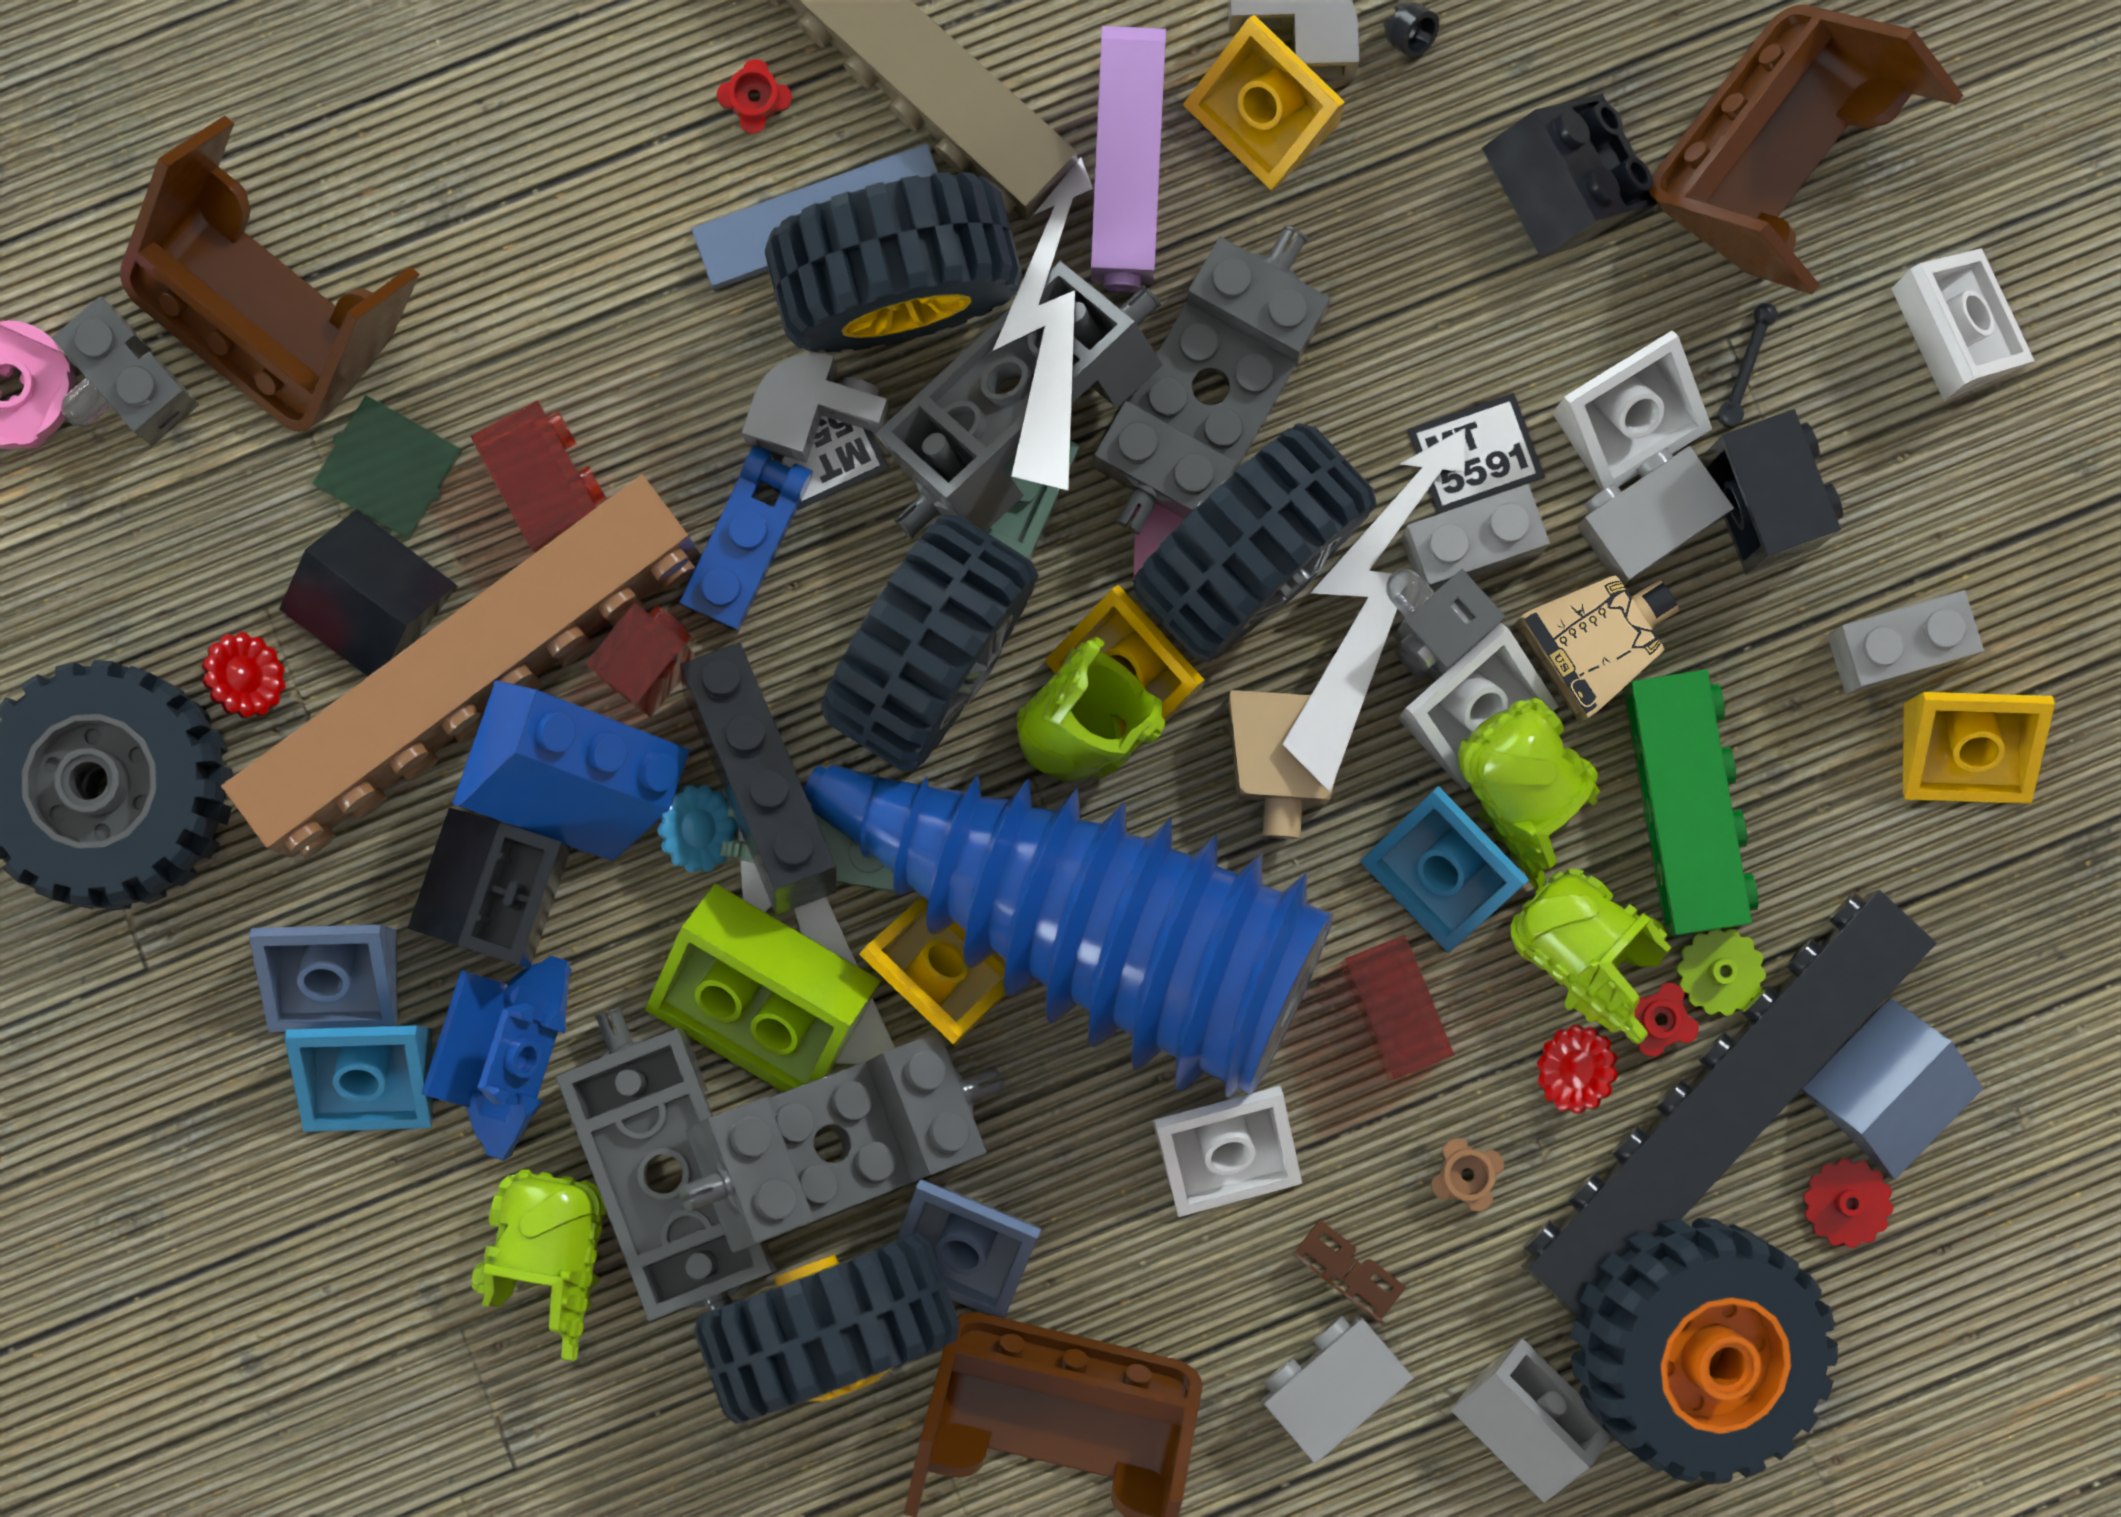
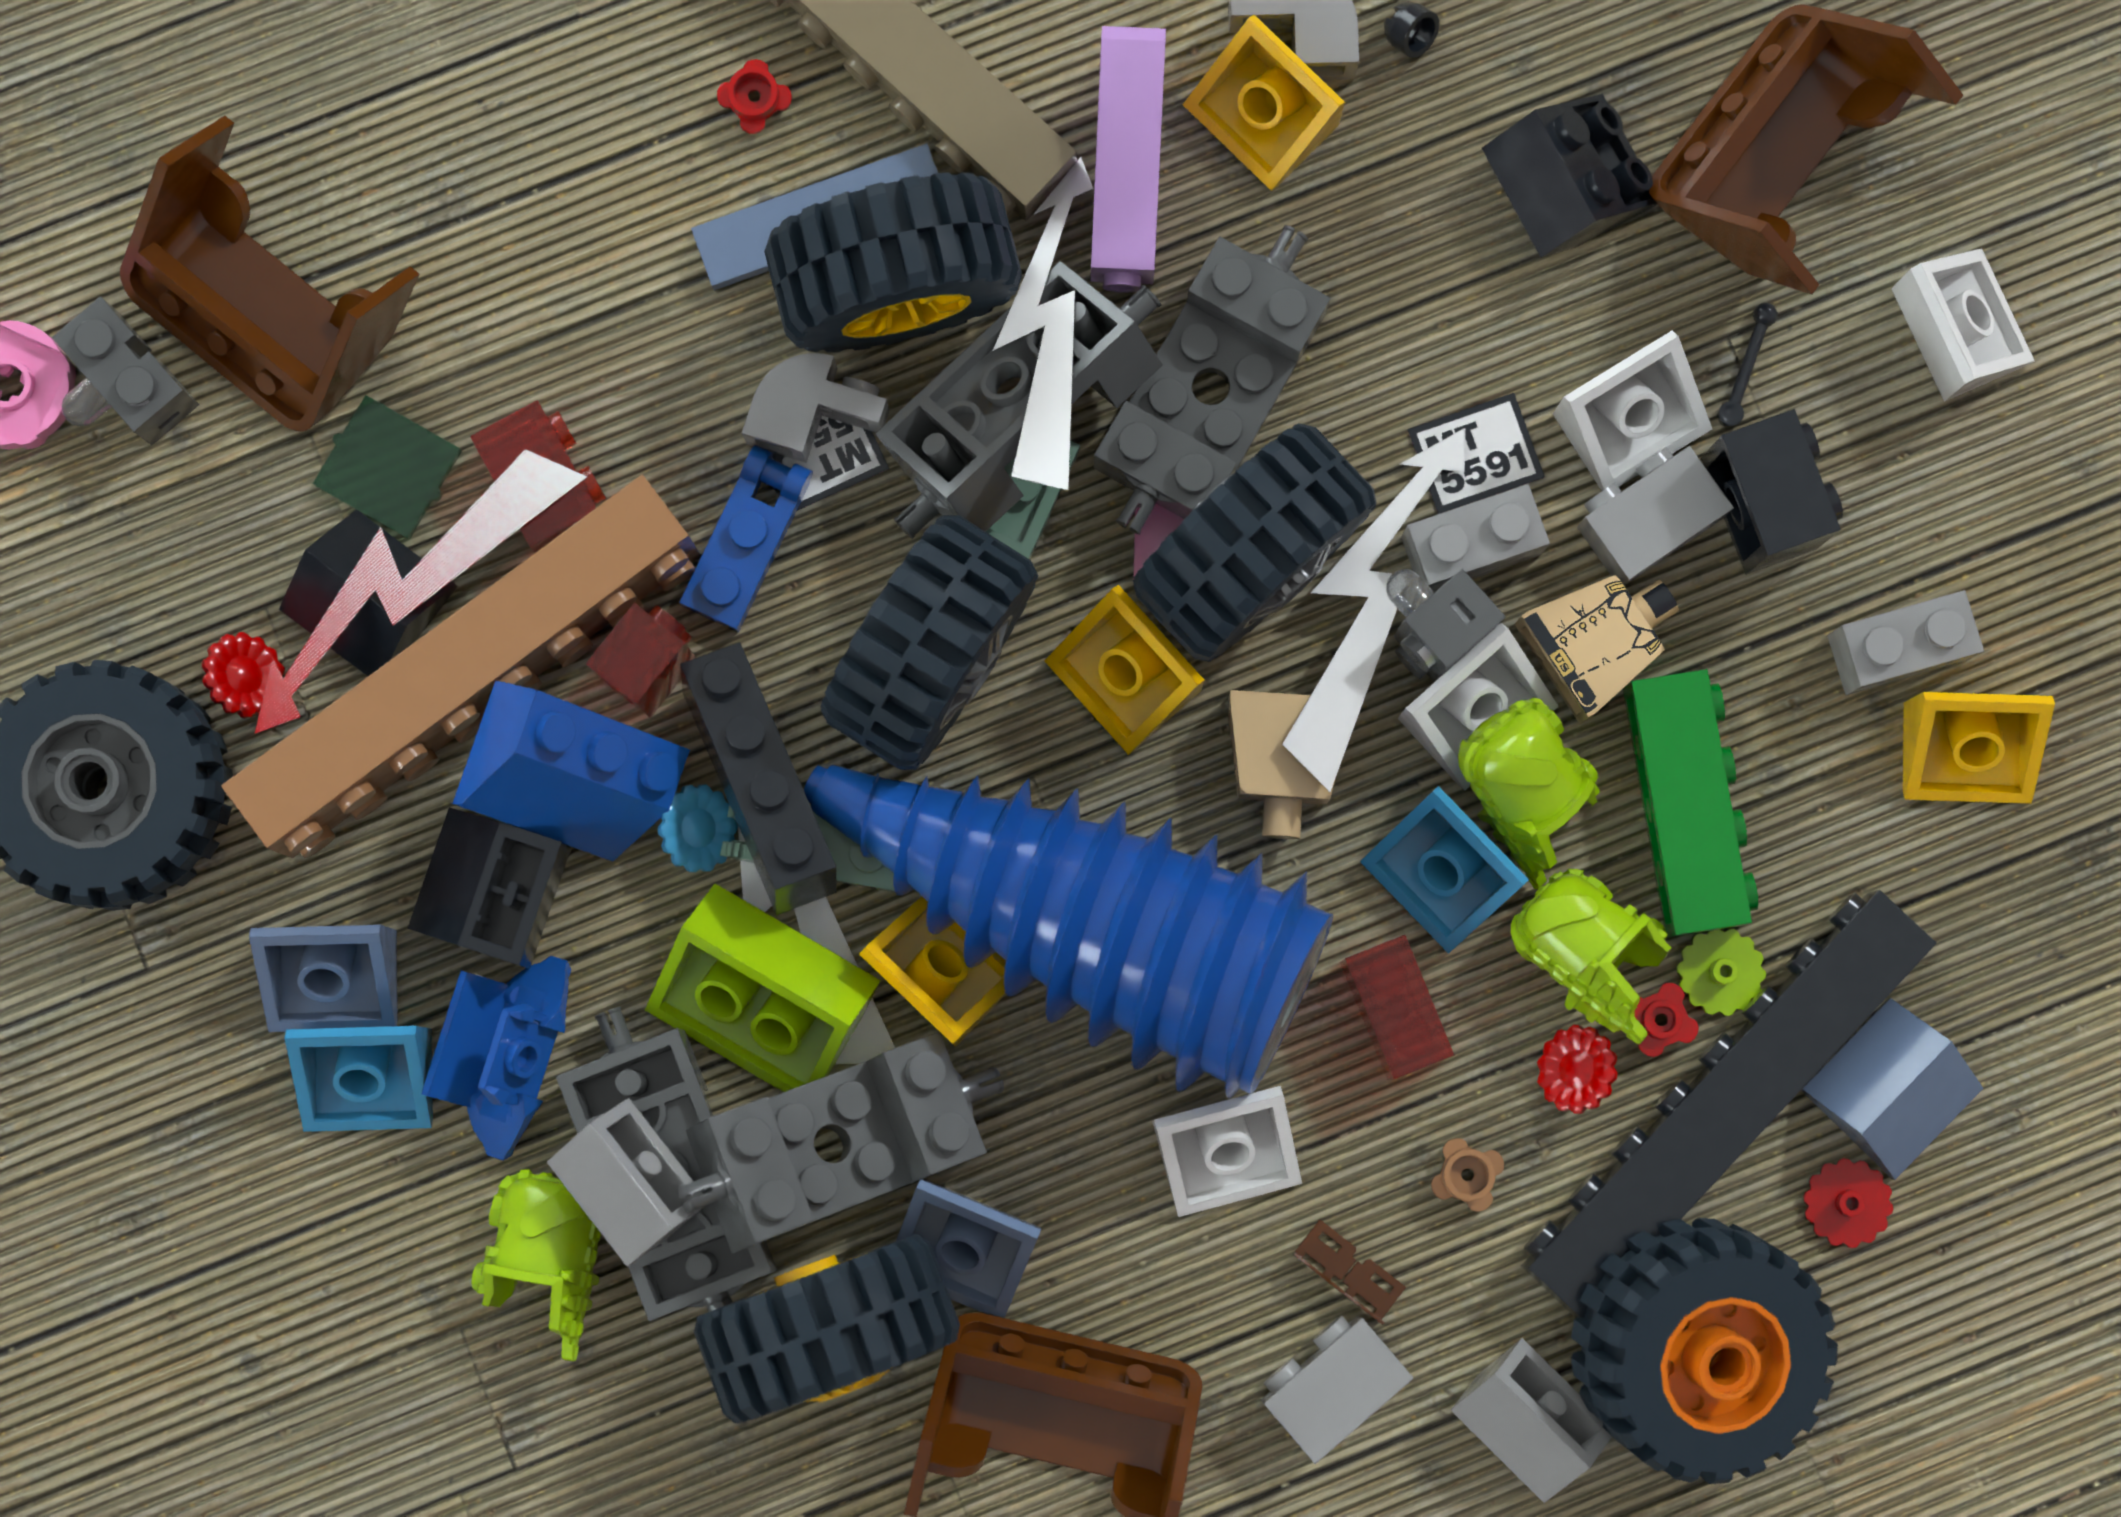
lime helmet [1016,637,1165,782] -> none
none -> sticker [255,449,587,734]
none -> light grey brick [547,1098,705,1267]

